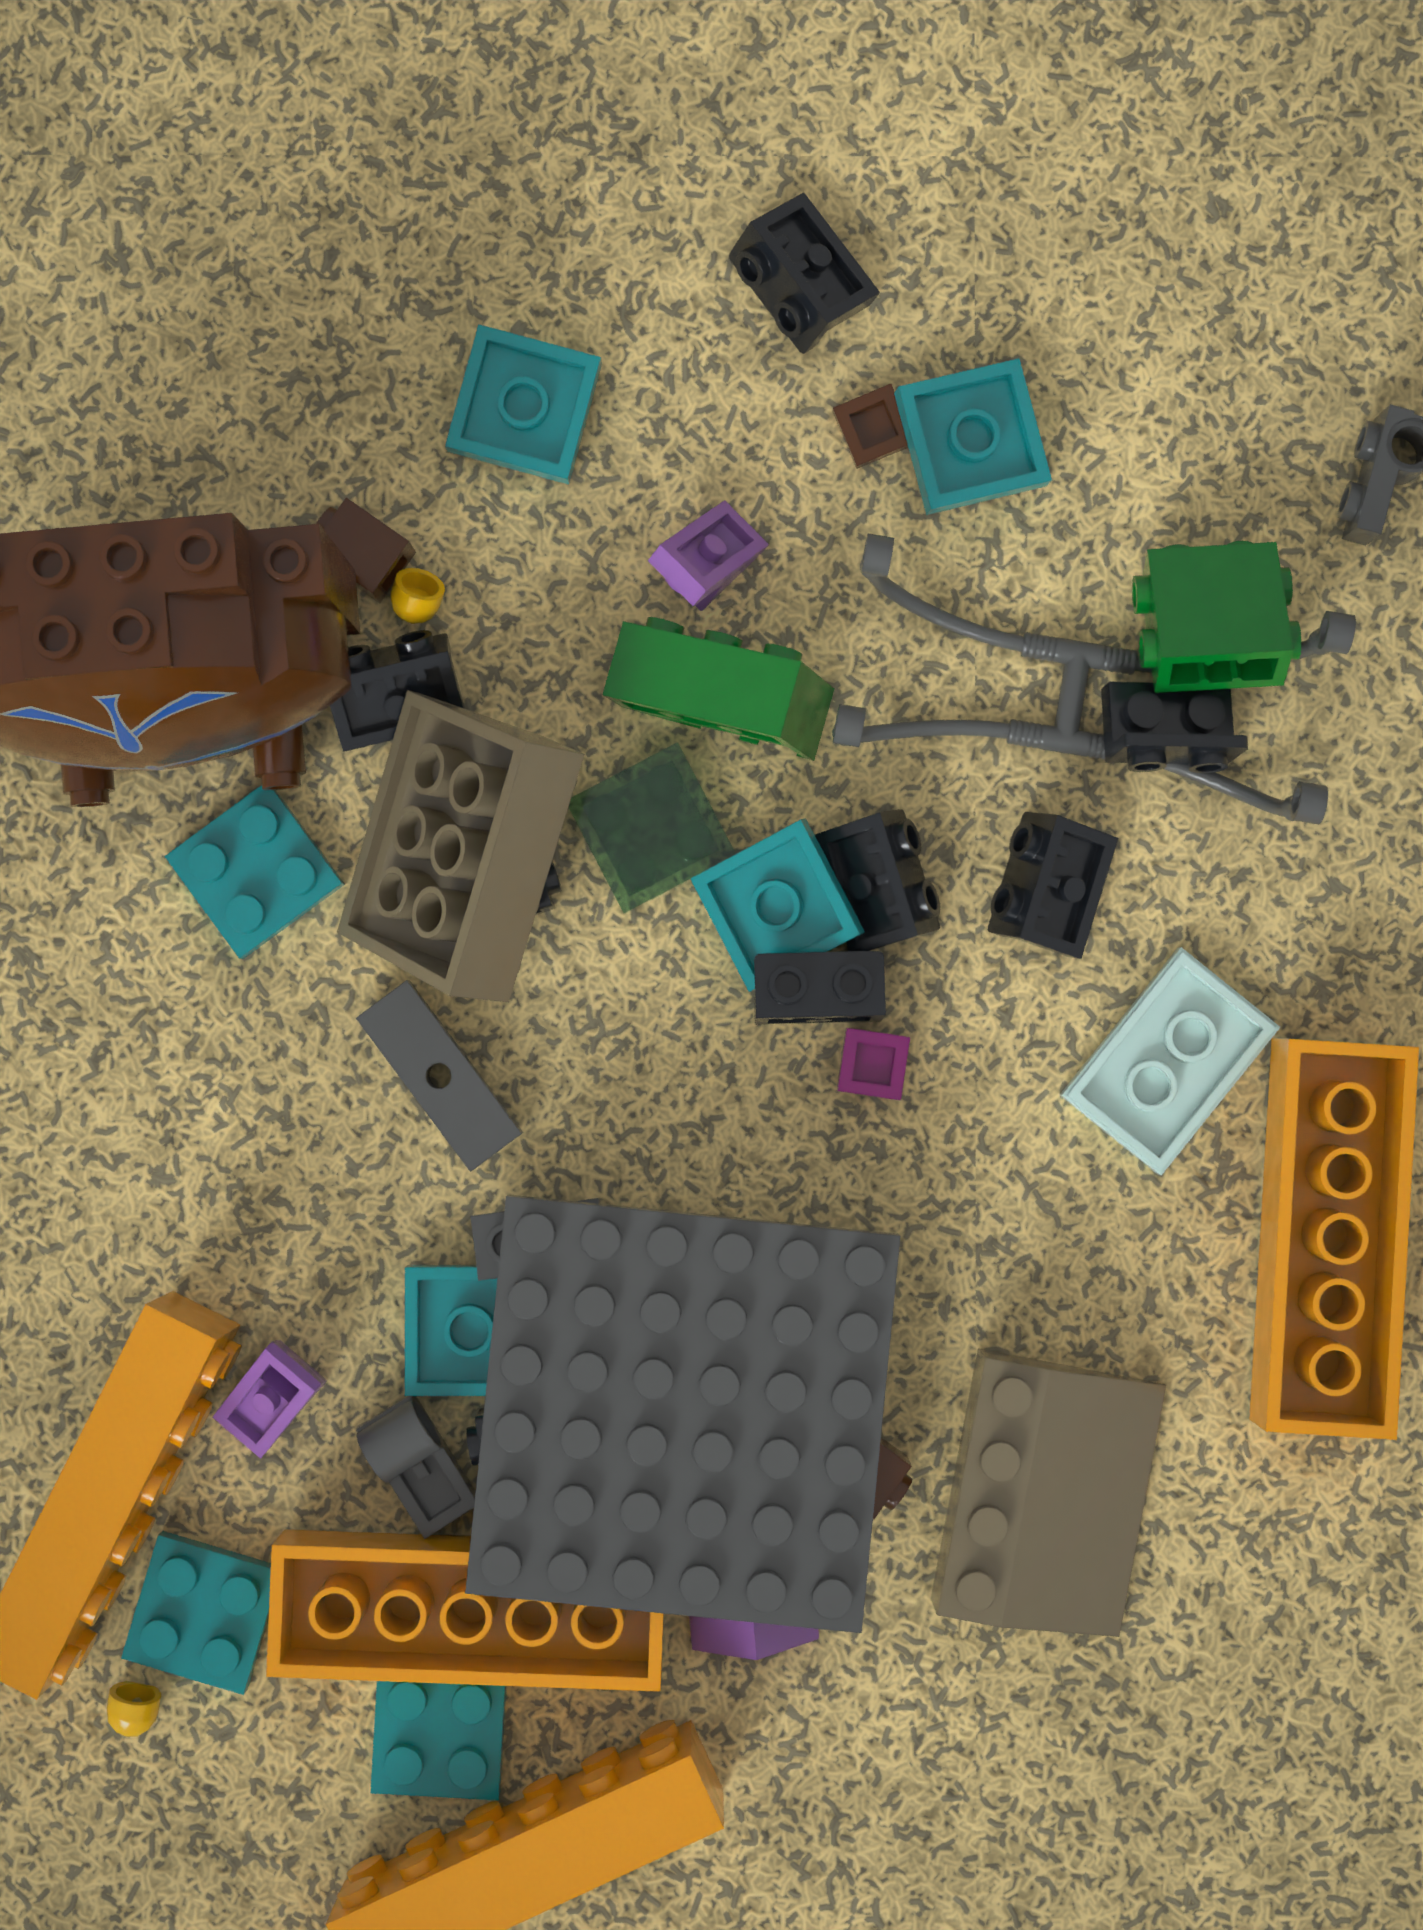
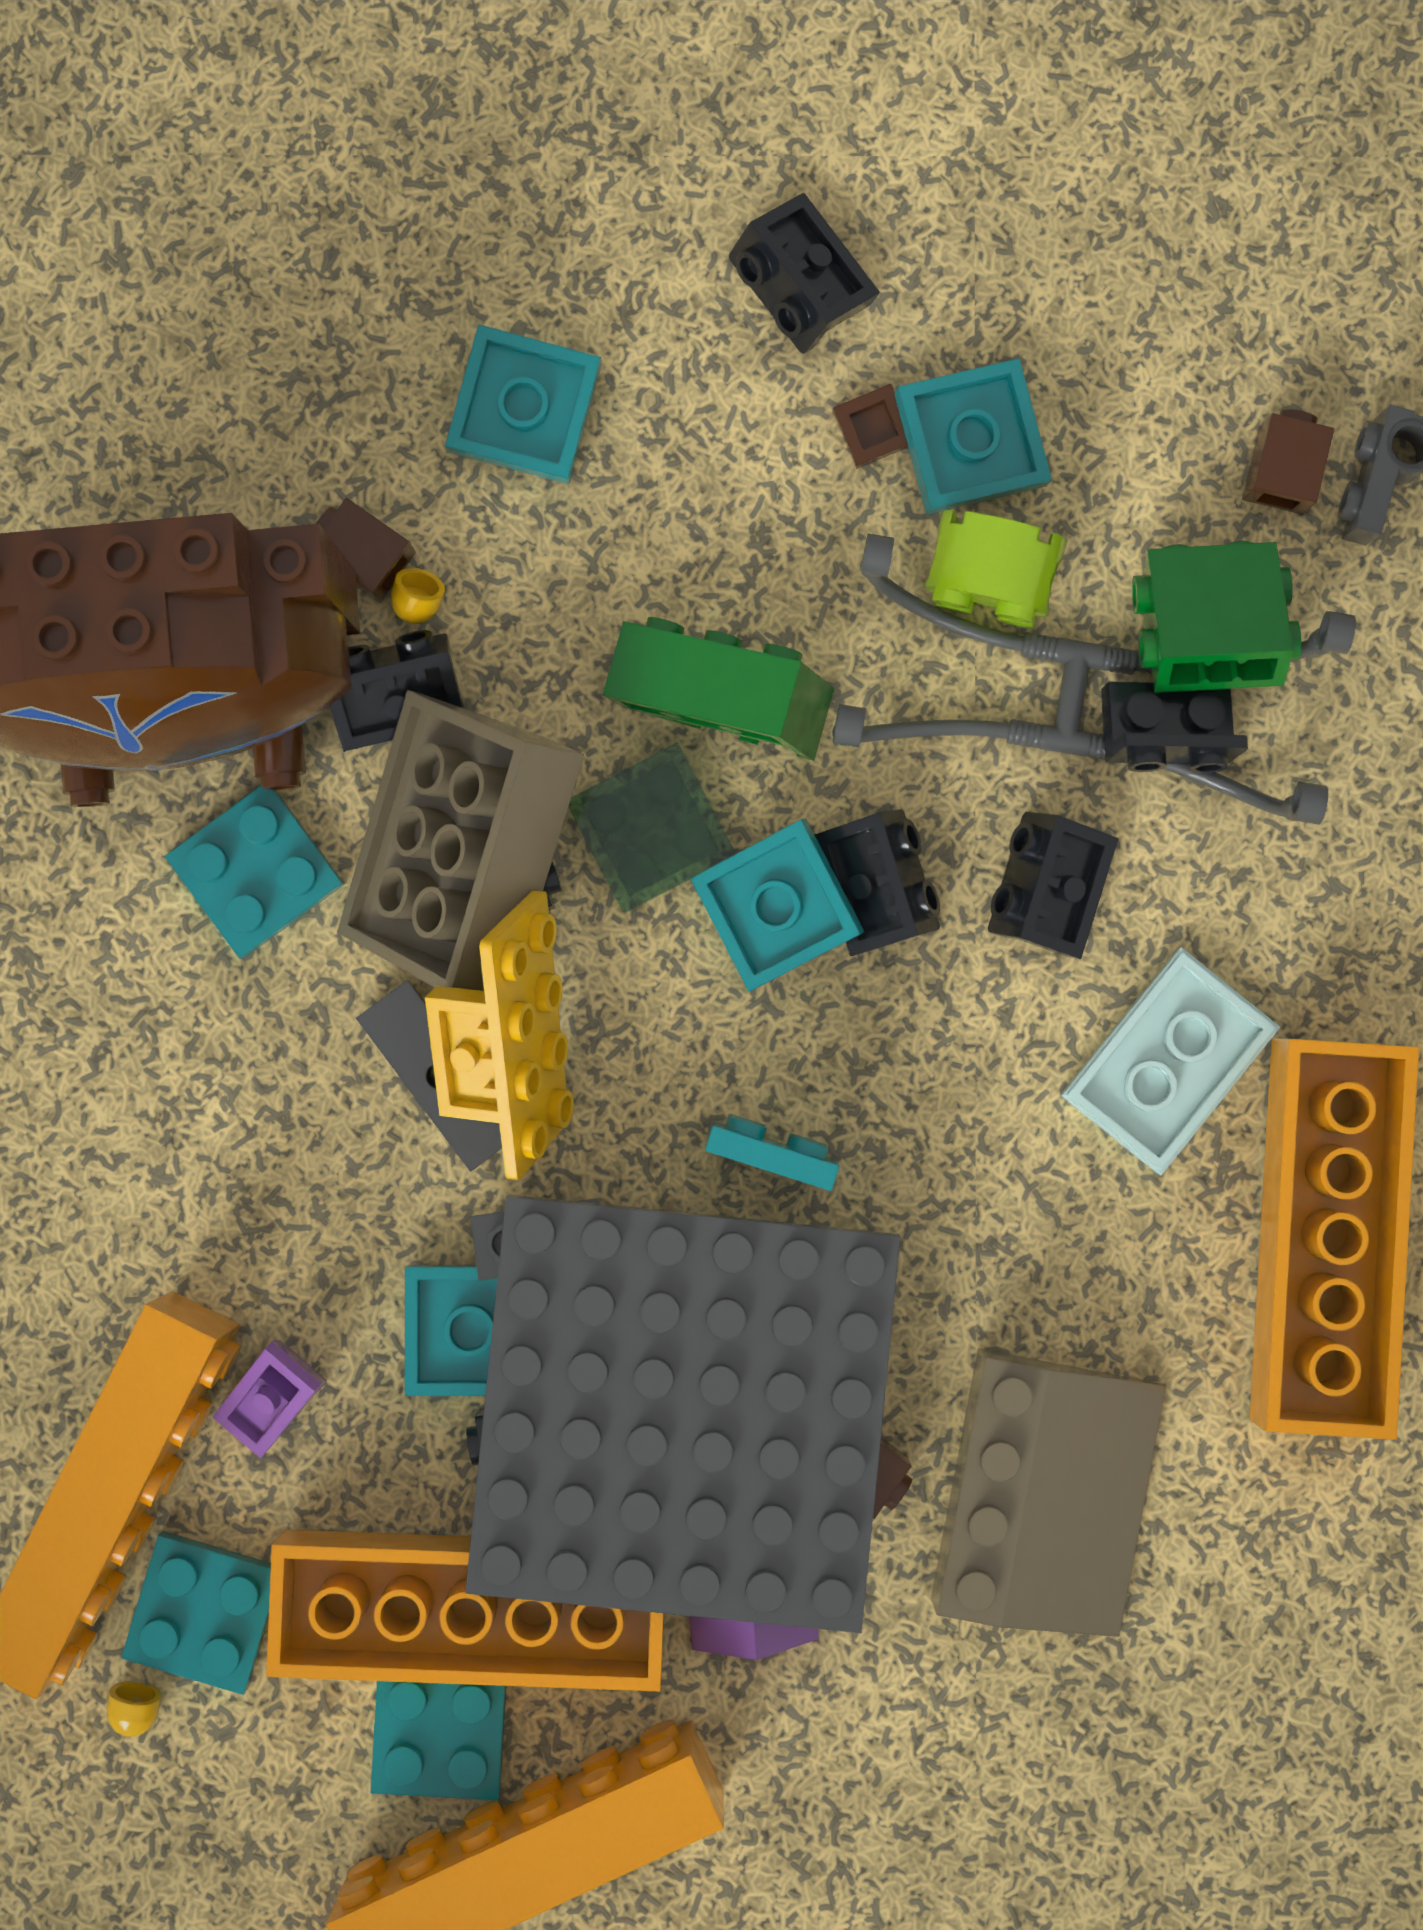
dark grey plate [356,1396,476,1539] -> none
medium lavender slope [648,500,769,611] -> none
black bracket [754,951,886,1025] -> none
magenta plate [836,1028,910,1100] -> none
none -> yellow bracket [425,890,574,1180]
none -> teal plate [705,1114,839,1191]
none -> lime brick [924,510,1067,629]
none -> reddish brown brick [1242,409,1335,515]

